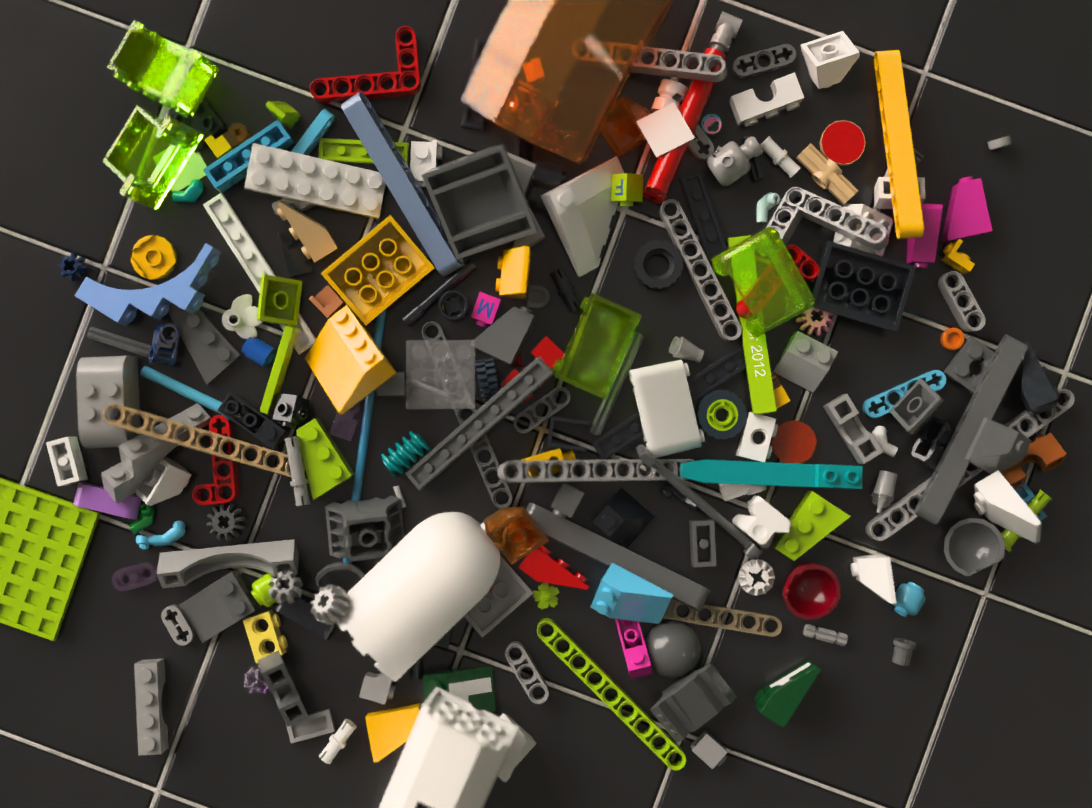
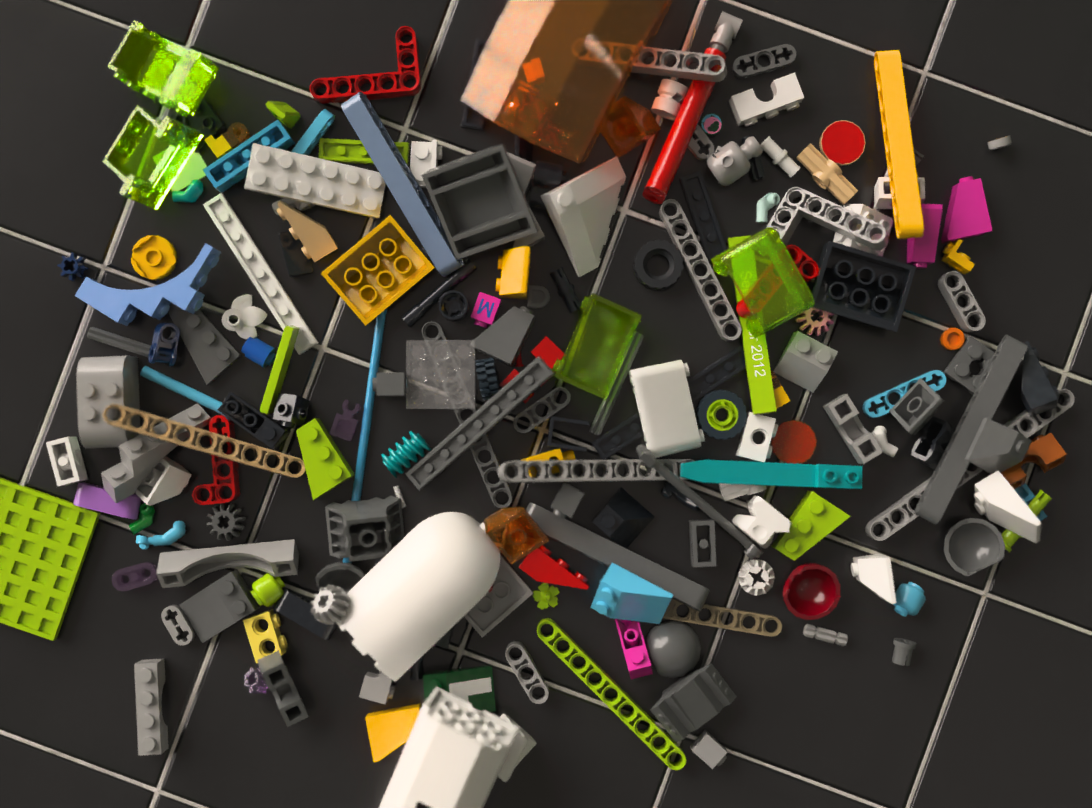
lime slope [257,274,302,326] -> none
light grey piece [269,571,303,605] -> none
light grey pin [284,436,310,506] -> none
light grey tile [286,708,336,743] -> none
yellow slope [305,305,396,415] -> none
nougat panel [309,286,346,319] -> none
white pin [319,719,357,764] -> none
lime brick [611,173,643,206] -> none
white sticker [636,103,695,157] -> none
light grey cone [669,336,704,363] -> none
dark green slope [754,660,821,728] -> none
white slope [801,31,860,89] -> none
light grey piece [871,470,898,514] -> none

